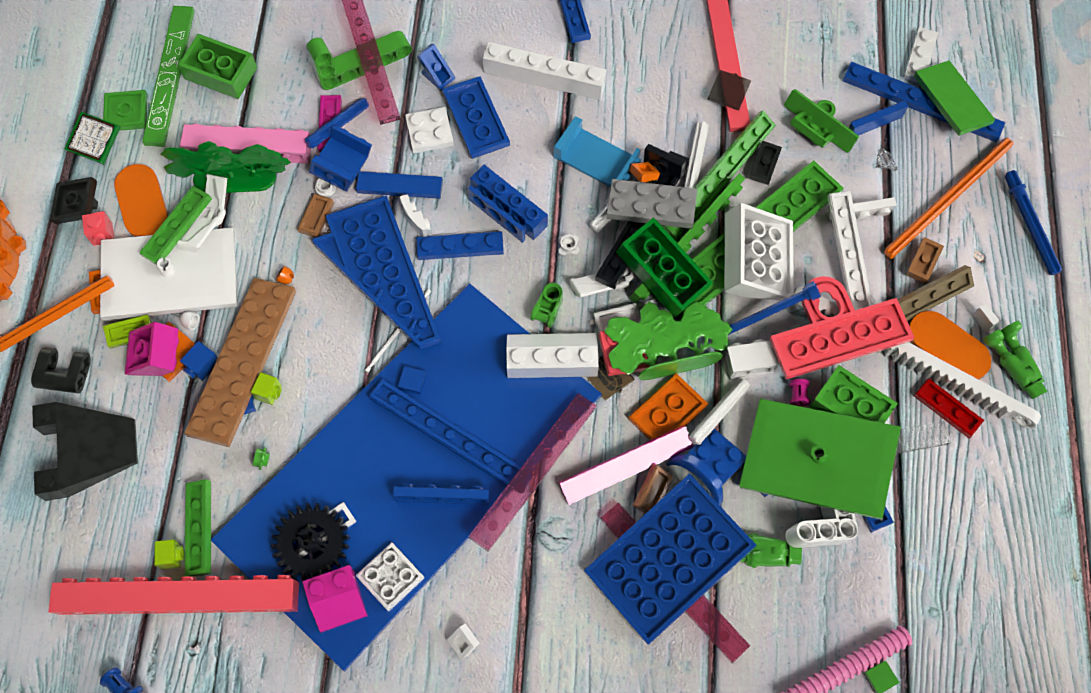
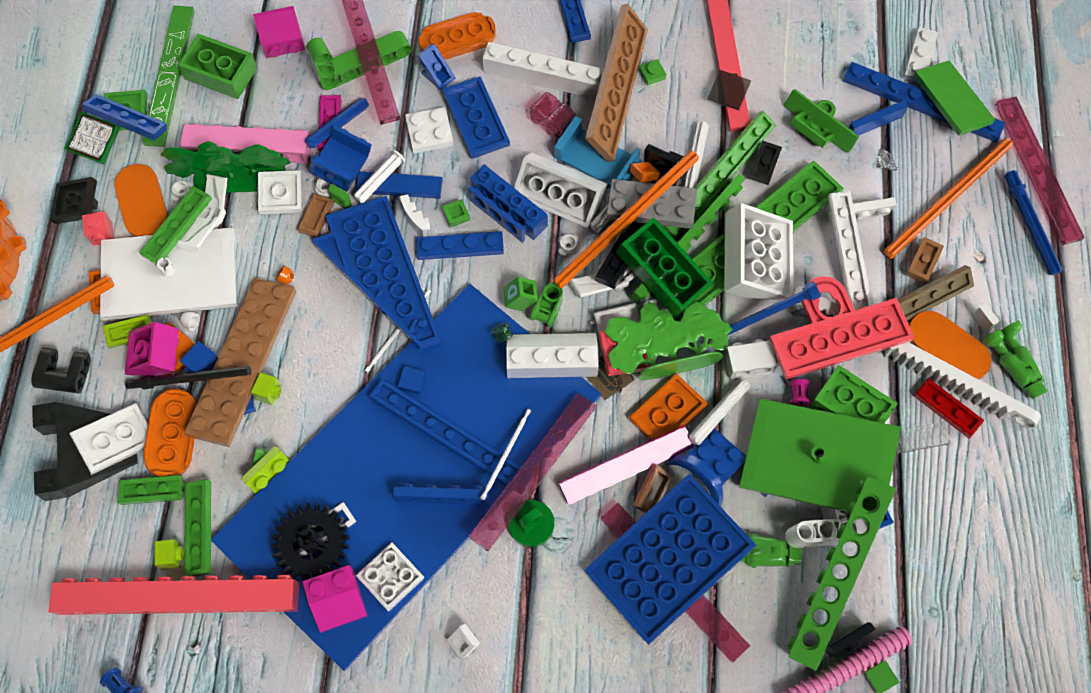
none -> white tile [70,403,148,475]
none -> blue plate [82,94,167,141]
none -> bright green hinge [117,475,185,505]
none -> pearl dark grey bar [125,366,252,390]
none -> orange tile [144,389,197,477]
none -> white plate [171,181,193,202]
none -> lime plate [241,446,290,494]
none -> dark pink slope [253,6,305,58]
none -> white plate [258,170,302,214]
none -> bright green tile [328,184,352,209]
none -> white axle [354,150,405,203]
none -> orange tile [418,12,496,60]
none -> bright green plate [442,199,470,227]
none -> white piece [480,409,531,500]
none -> bush [491,323,513,343]
none -> bright green brick [503,276,538,312]
none -> green tile [508,500,555,547]
none -> white slope [514,152,608,228]
none -> clear pink brick [530,92,577,138]
none -> orange axle [554,150,699,288]
none -> medium nougat plate [585,4,648,162]
none -> bright green plate [639,59,666,86]
none -> bright green brick [786,476,896,671]
none -> black plate [826,622,876,657]
none -> clear pink tile [995,96,1085,246]

